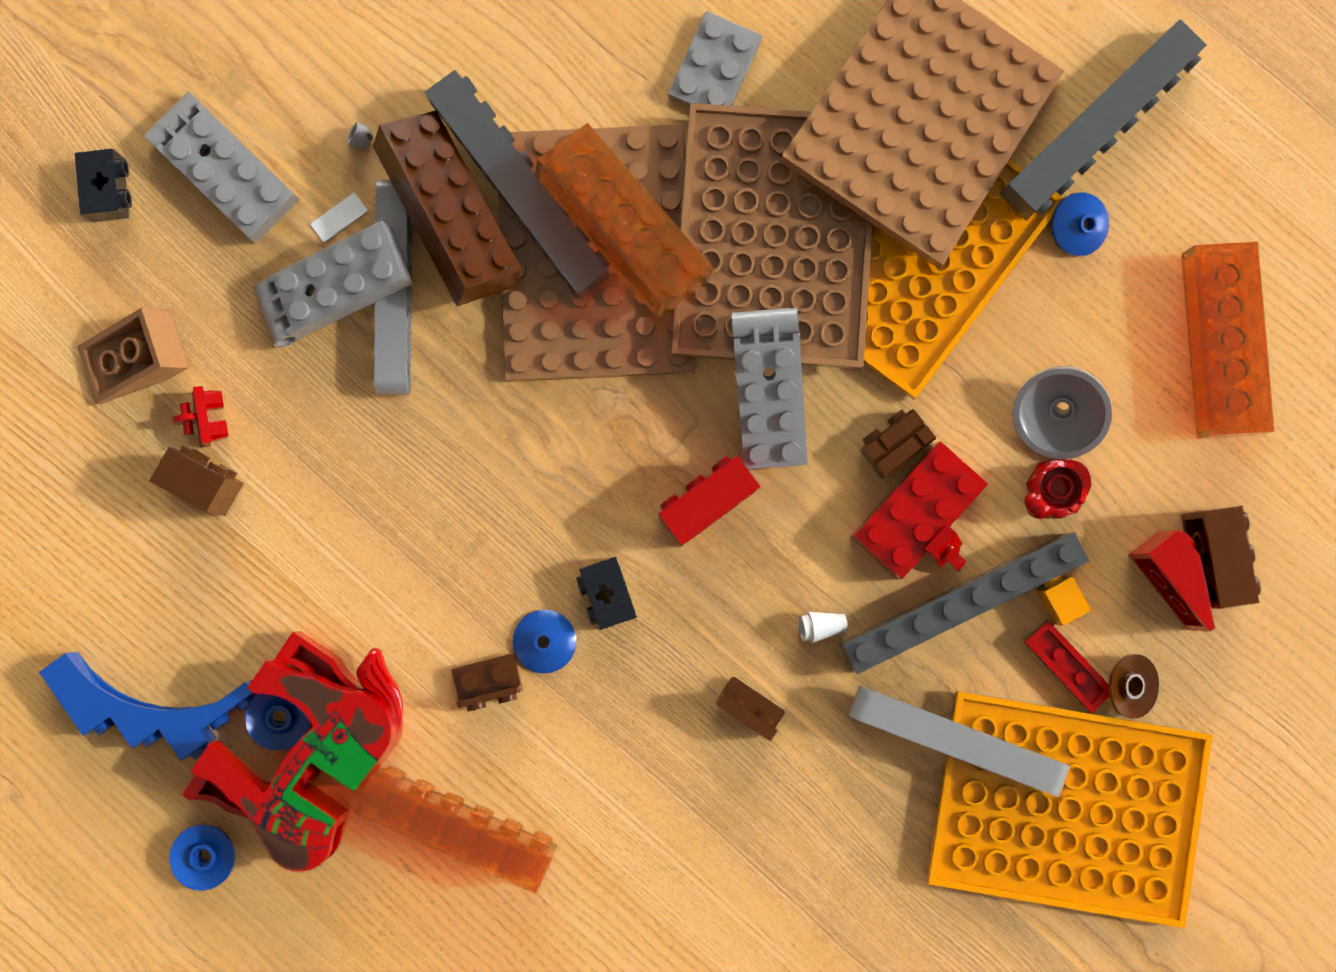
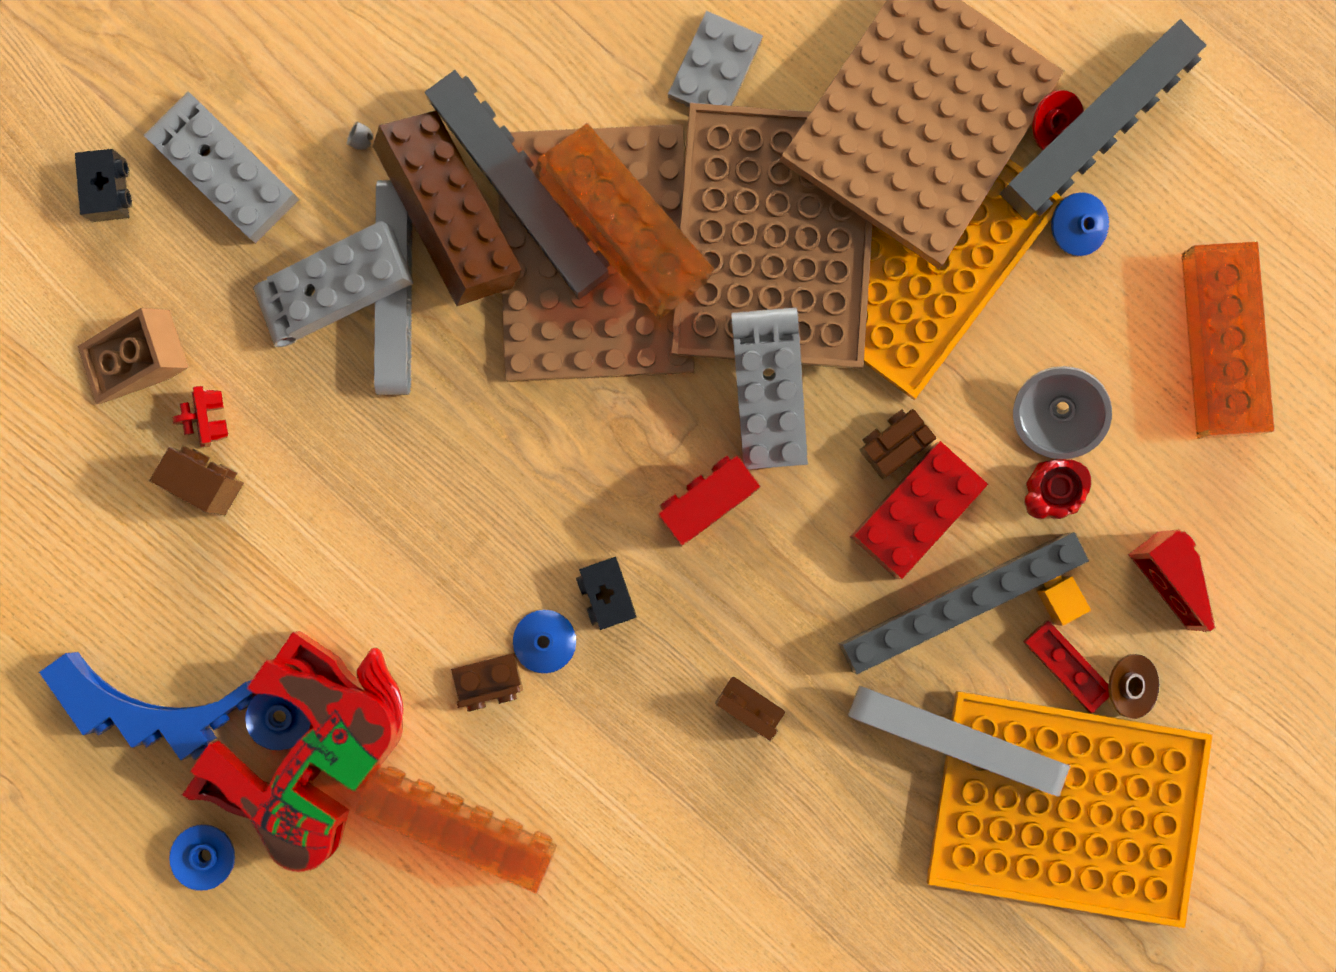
white sticker [311,193,367,242] -> none
white cone [798,612,848,643] -> none
red plate [925,525,967,572] -> none
reddish brown brick [1181,505,1261,609] -> none
none -> red dish [1033,90,1084,150]

